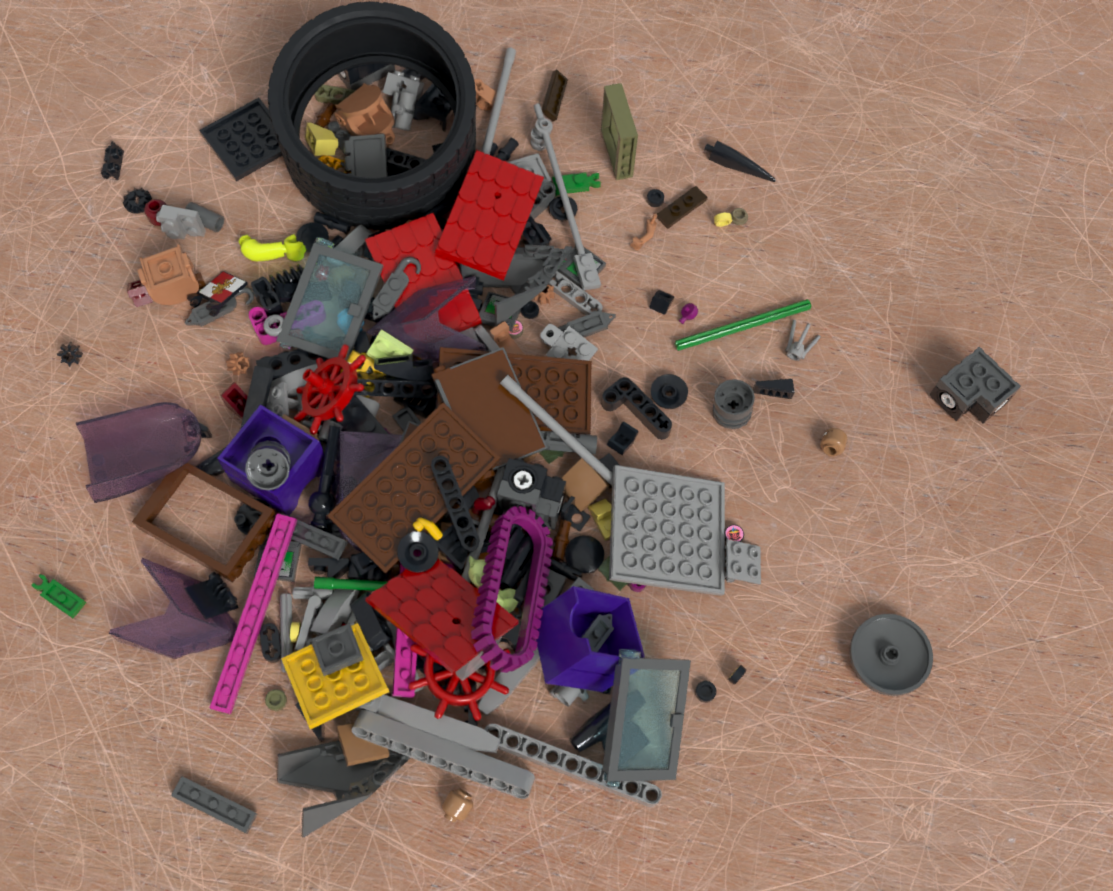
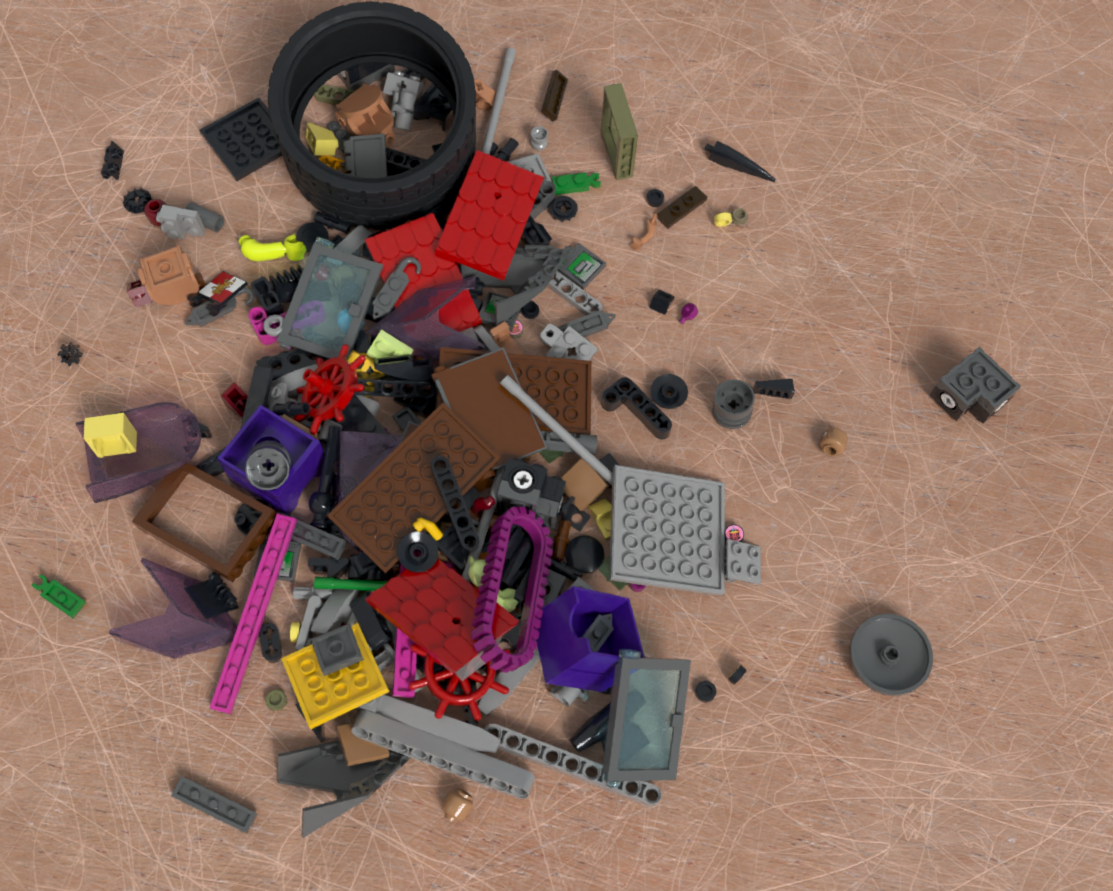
nougat gear [226,352,250,375] -> none
light grey axle [280,593,293,673] -> none
reddish brown pin [314,102,337,128] -> none
light grey bar [533,104,601,291] -> none
nougat gear [534,284,555,305] -> none
black bracket [607,422,639,455] -> none
green axle [675,299,812,351] -> none
light grey plant [785,320,821,361] -> none
none -> light yellow container [84,413,137,458]
none -> black pin [272,401,310,417]

